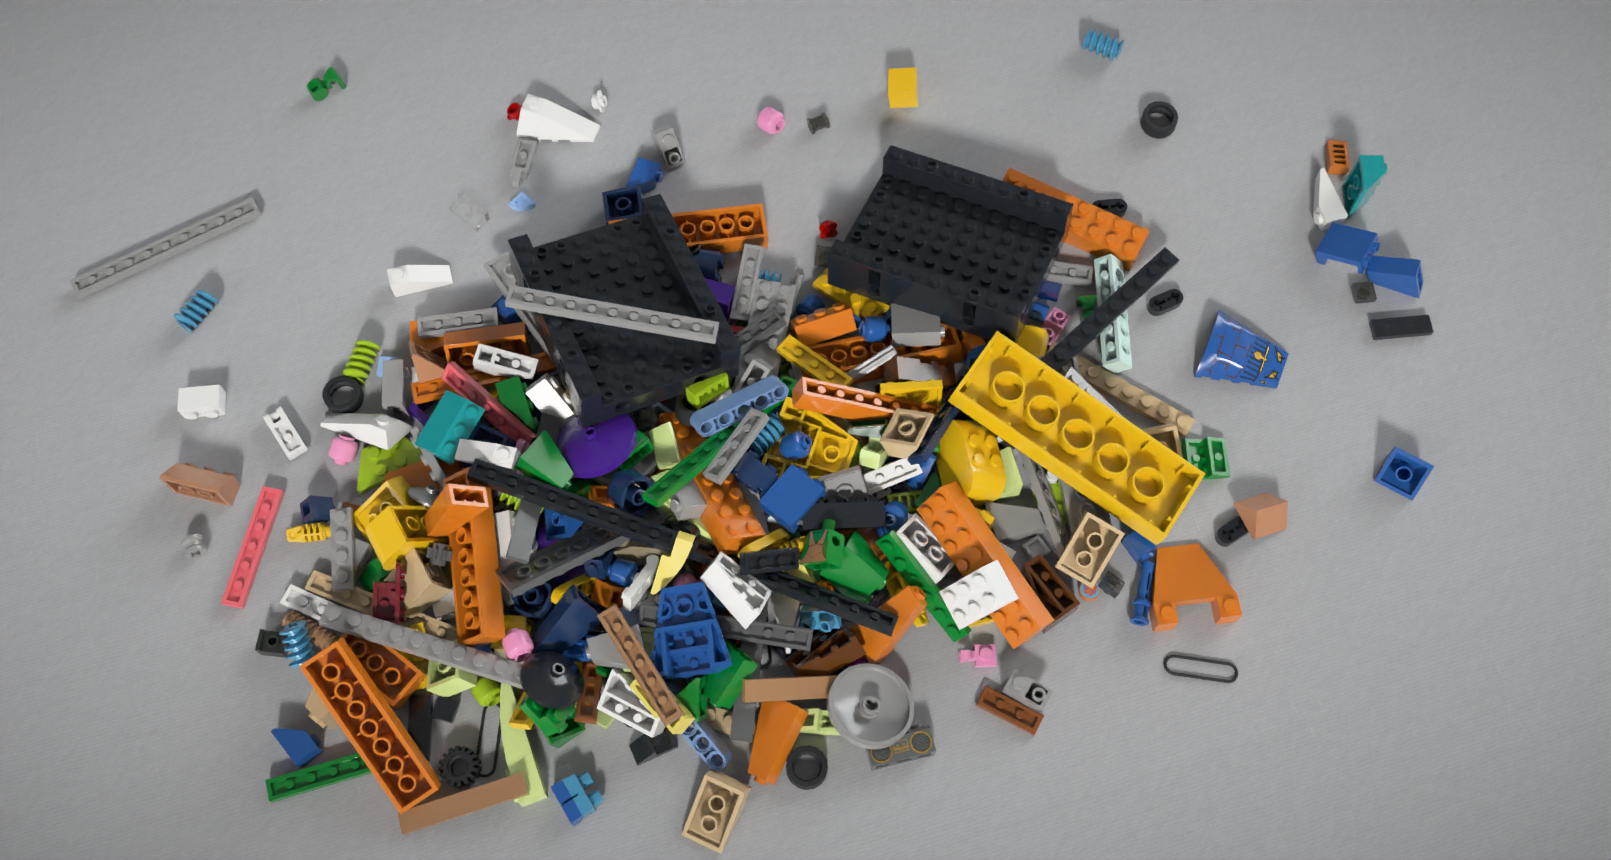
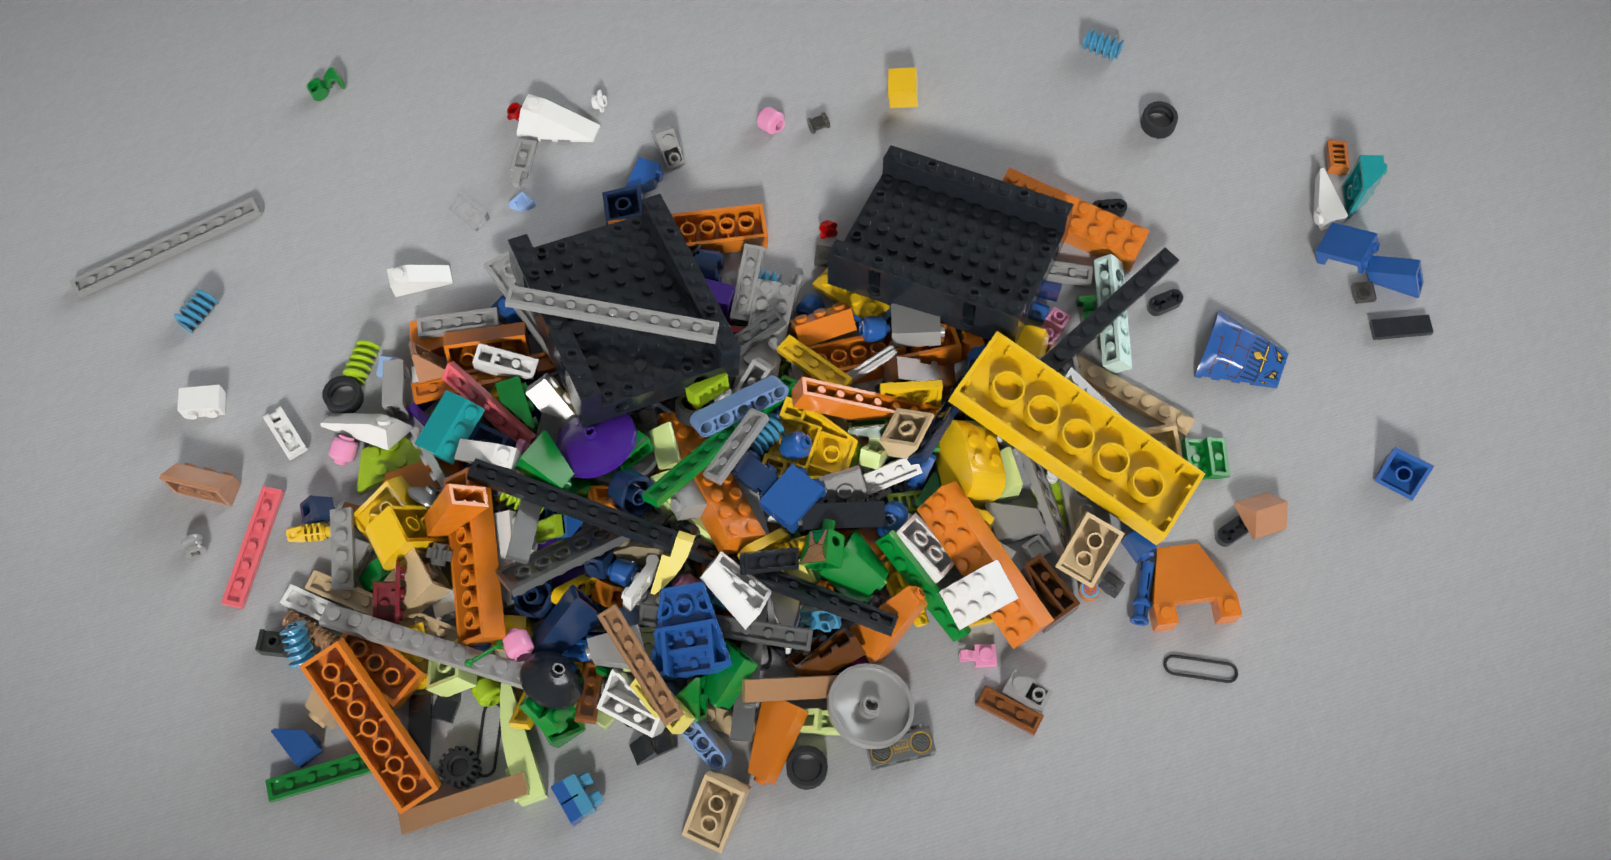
none -> green hinge [464,640,504,667]
none -> lime tile [535,514,564,544]

